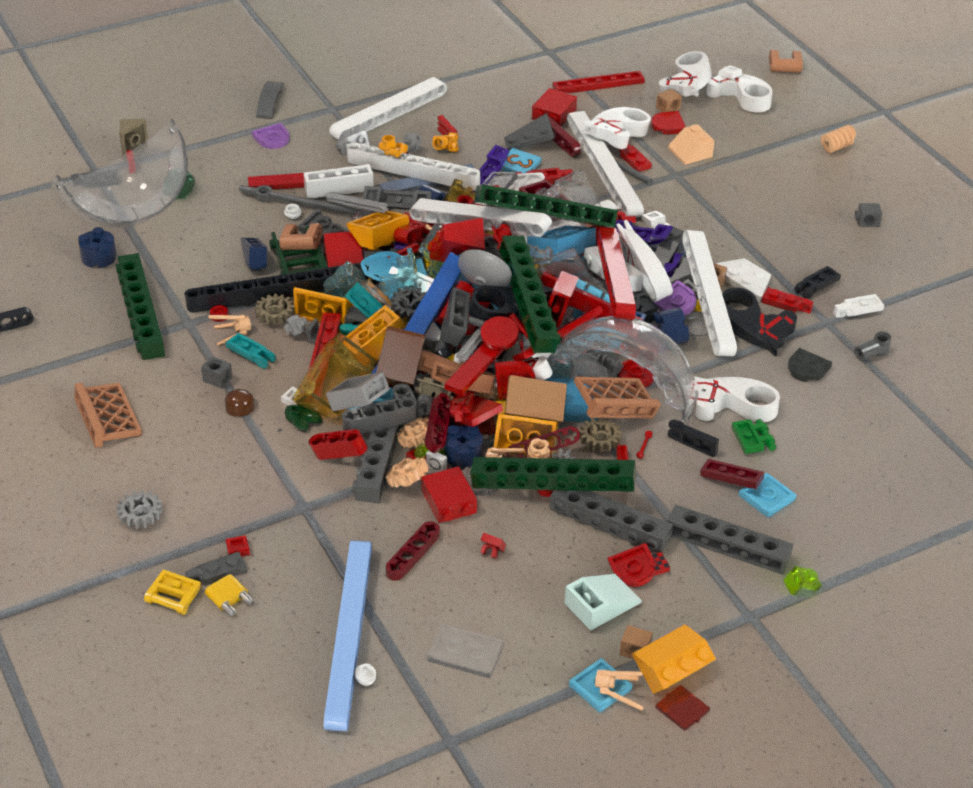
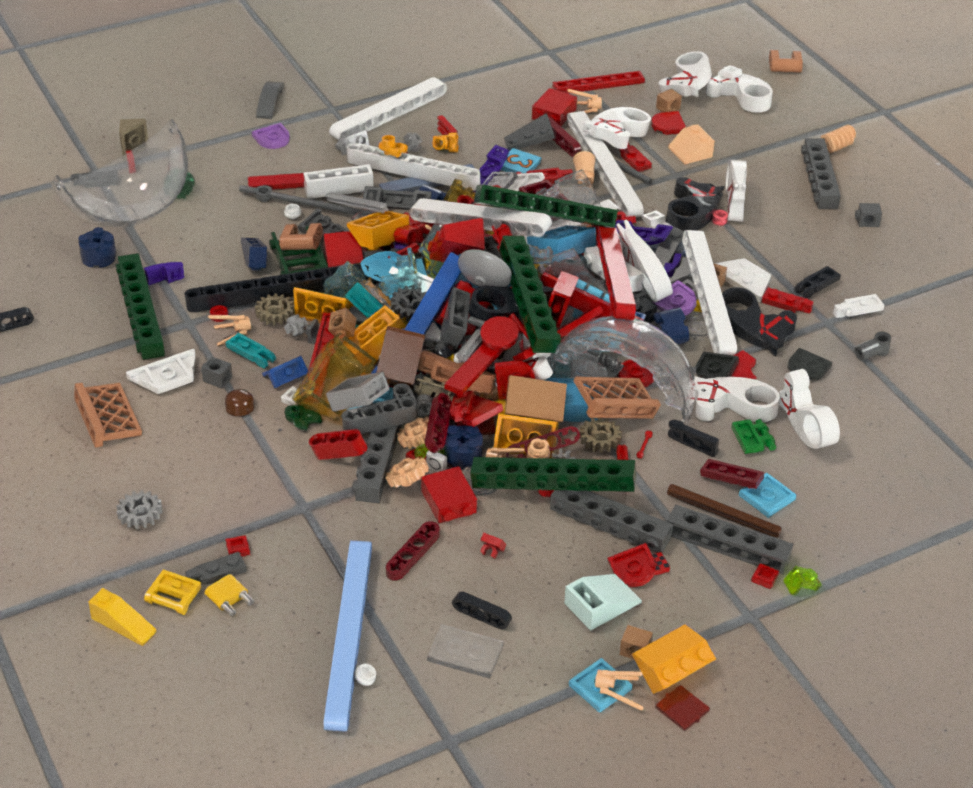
none -> yellow slope [88,588,157,646]
none -> white wing [126,349,196,394]
none -> dark purple slope [144,262,185,285]
none -> blue panel [262,356,308,388]
none -> medium nougat brick [328,308,357,341]
none -> black beam [452,591,512,630]
none -> light nougat plant [567,89,602,114]
none -> light nougat plant [573,151,596,188]
none -> black animal [665,177,725,231]
none -> reddish brown axle [667,484,782,538]
none -> pearl dark grey tile [696,351,739,379]
none -> coral bush [712,210,728,226]
none -> white animal [725,160,747,222]
none -> red tile [730,350,756,380]
none -> red tile [751,563,779,590]
none -> white animal [779,369,840,449]
none -> dark grey brick [801,138,841,209]

